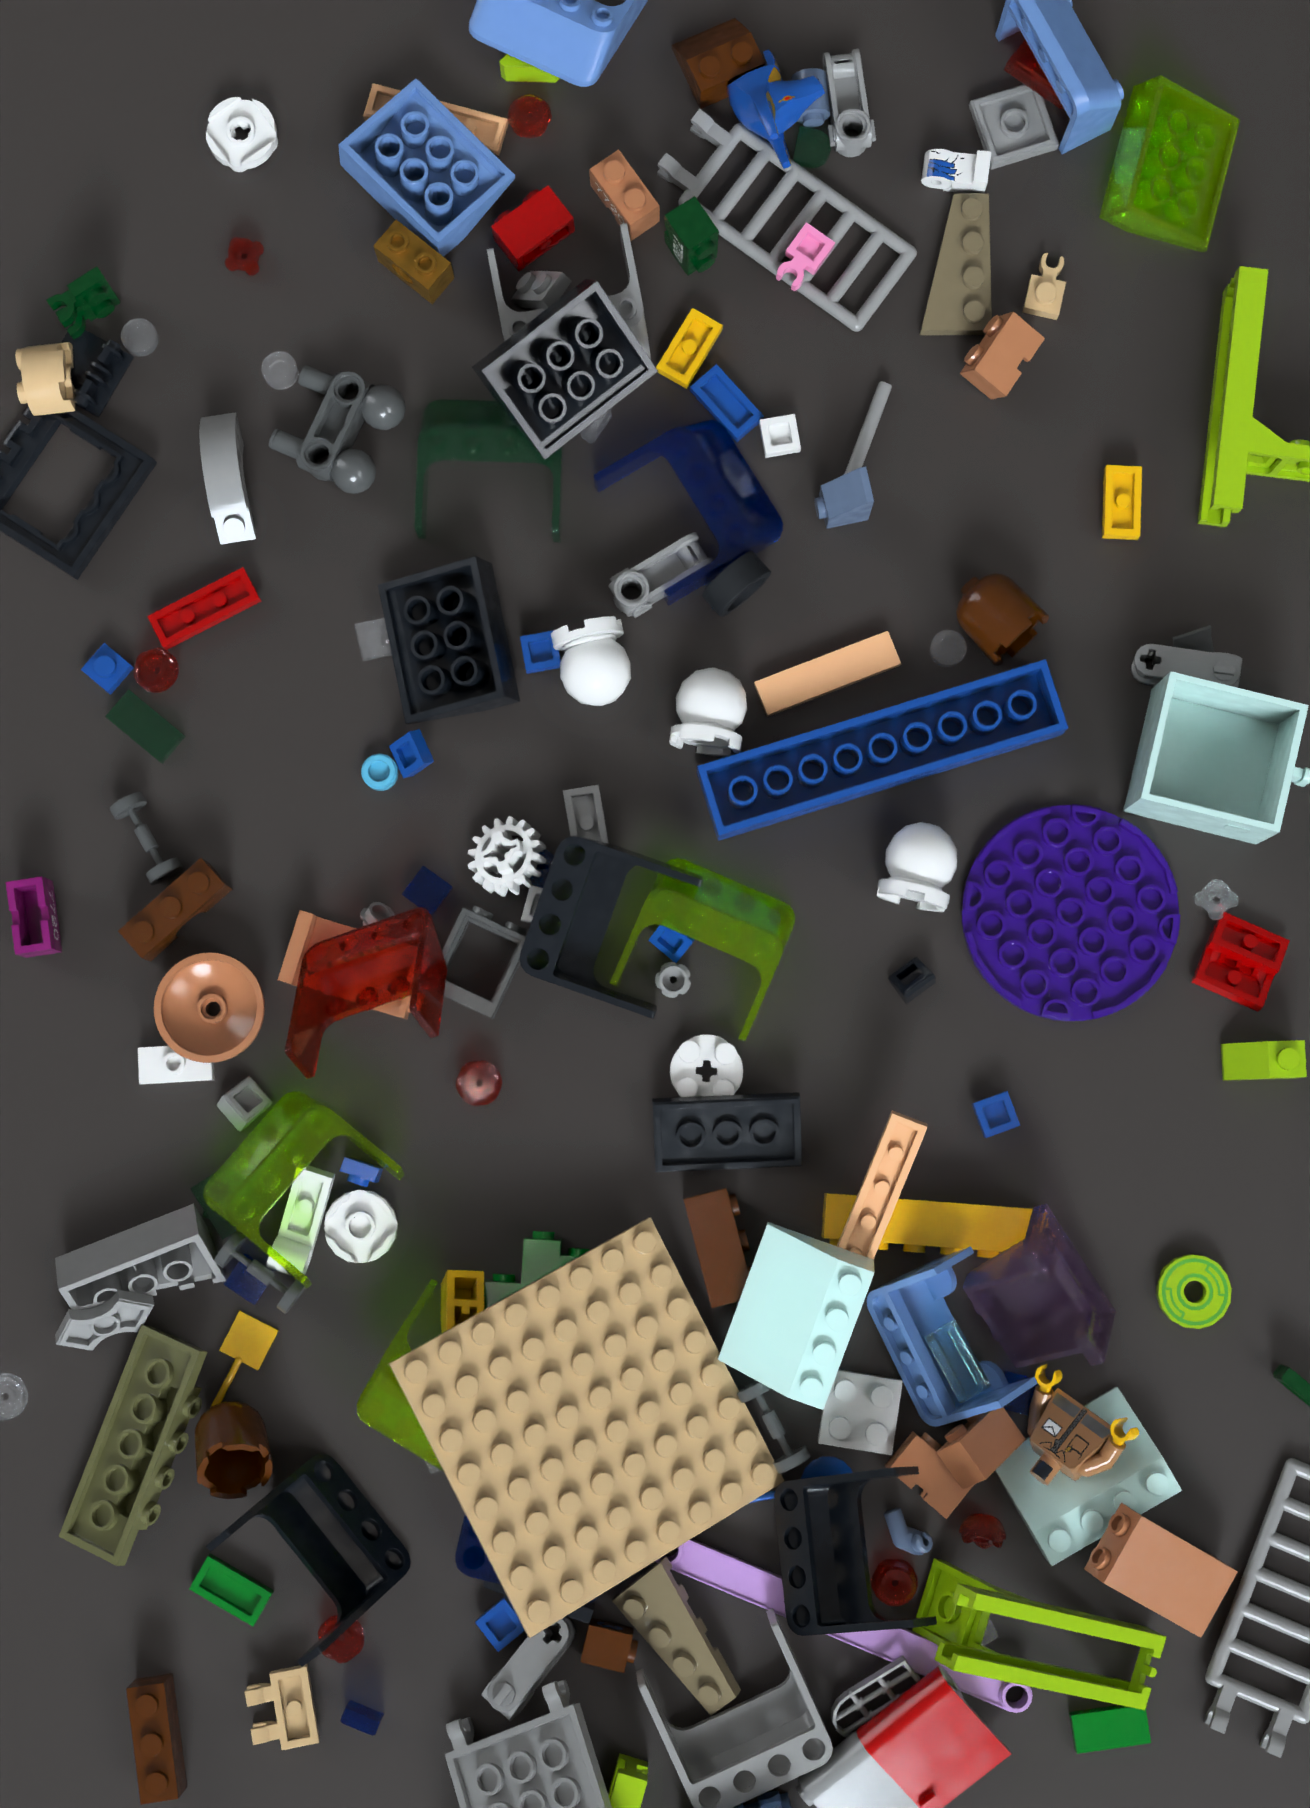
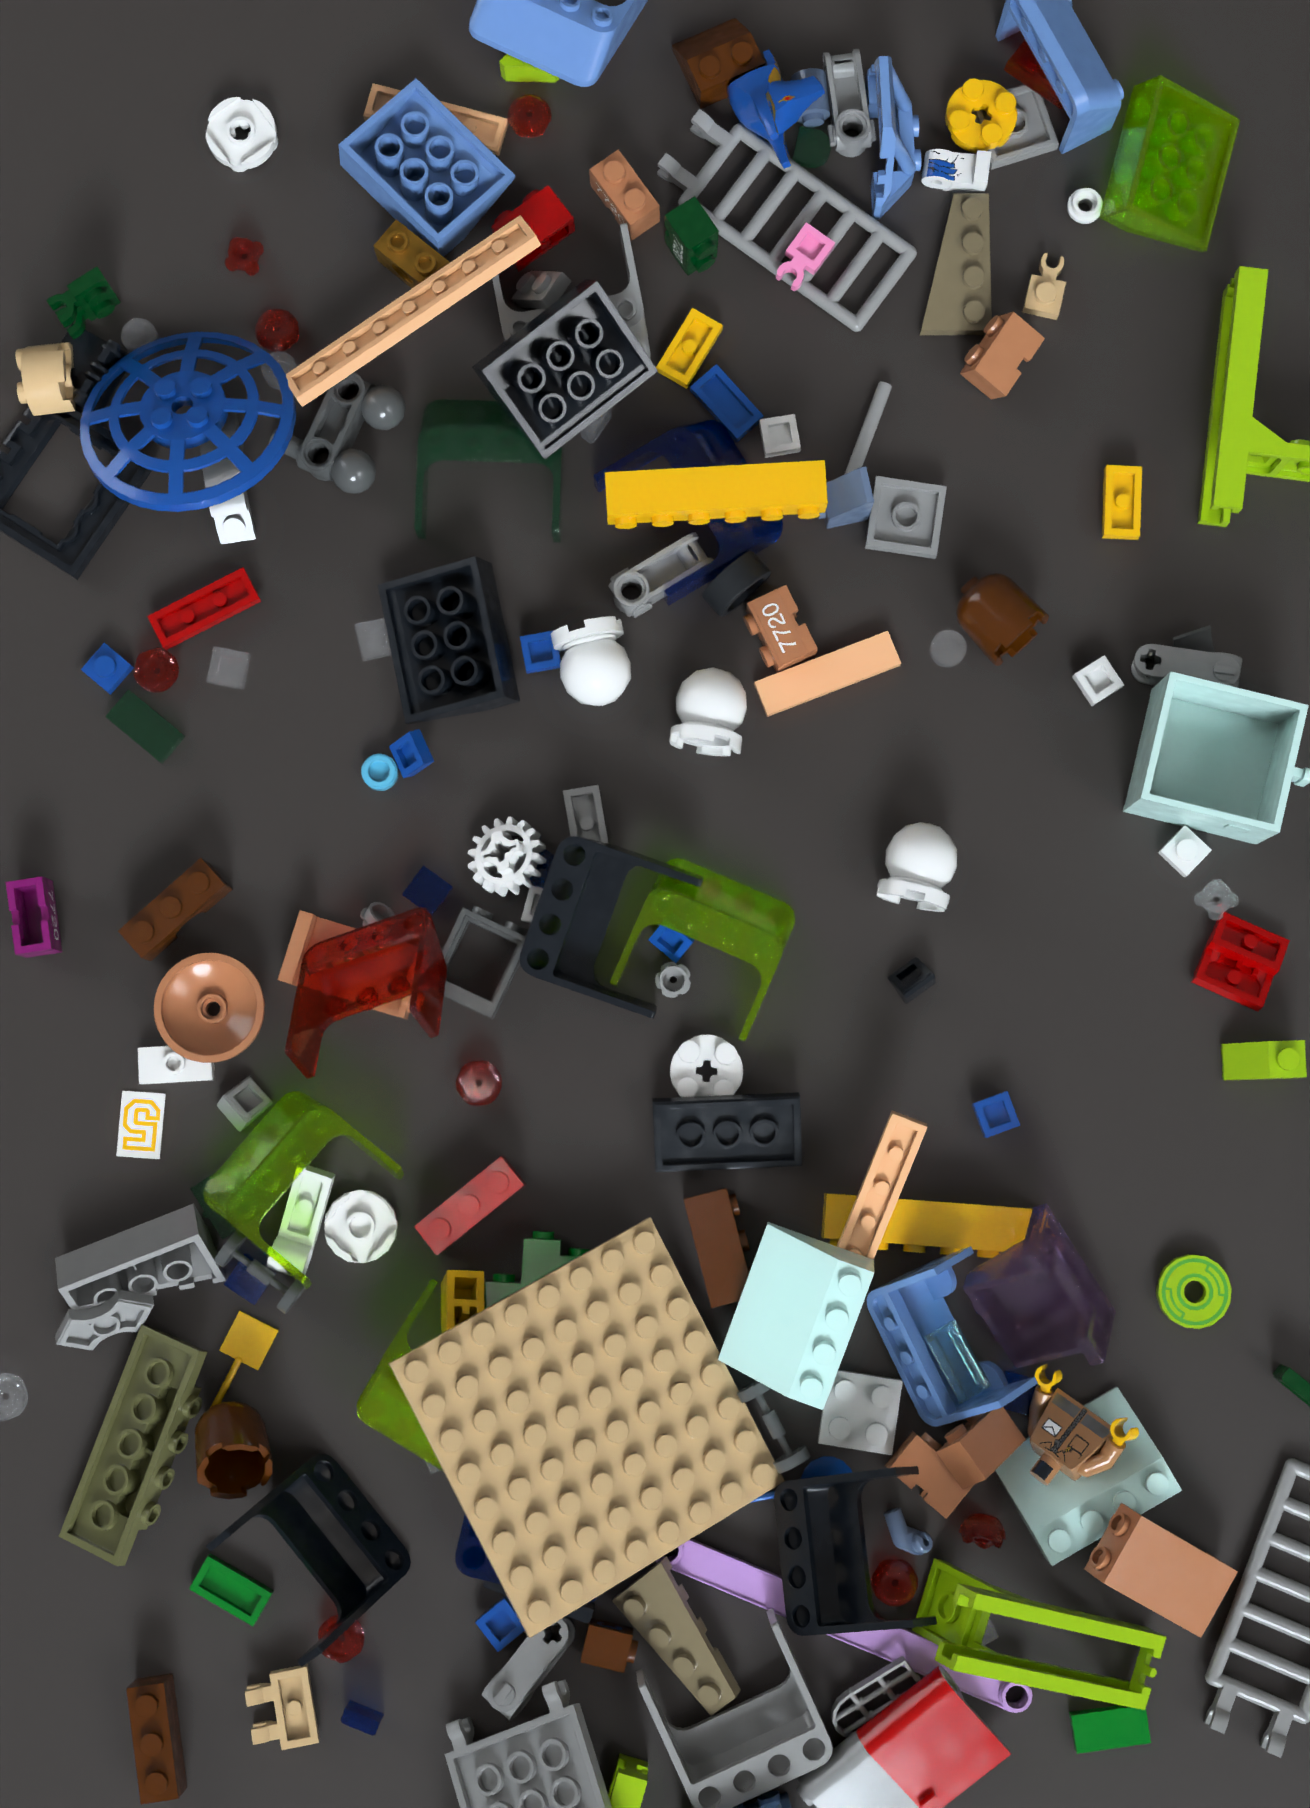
dark grey wheel [109,792,183,885] -> none
blue plate [340,1157,384,1187] -> none
blue brick [697,659,1068,841] -> none
dark purple tile [961,804,1181,1022] -> none
none -> blue dish [80,332,296,512]
none -> white sticker [116,1091,166,1159]
none -> clear tile [207,647,251,690]
none -> clear red plate [255,308,299,353]
none -> light nougat plate [286,215,541,407]
none -> red brick [414,1156,527,1255]
none -> yellow brick [605,460,828,529]
none -> nougat brick [743,585,818,673]
none -> medium blue windscreen [865,56,921,220]
none -> light grey plate [865,476,947,559]
none -> yellow plate [945,78,1017,153]
none -> white plate [1067,188,1103,224]
none -> white plate [1072,655,1124,706]
none -> white plate [1158,825,1212,877]

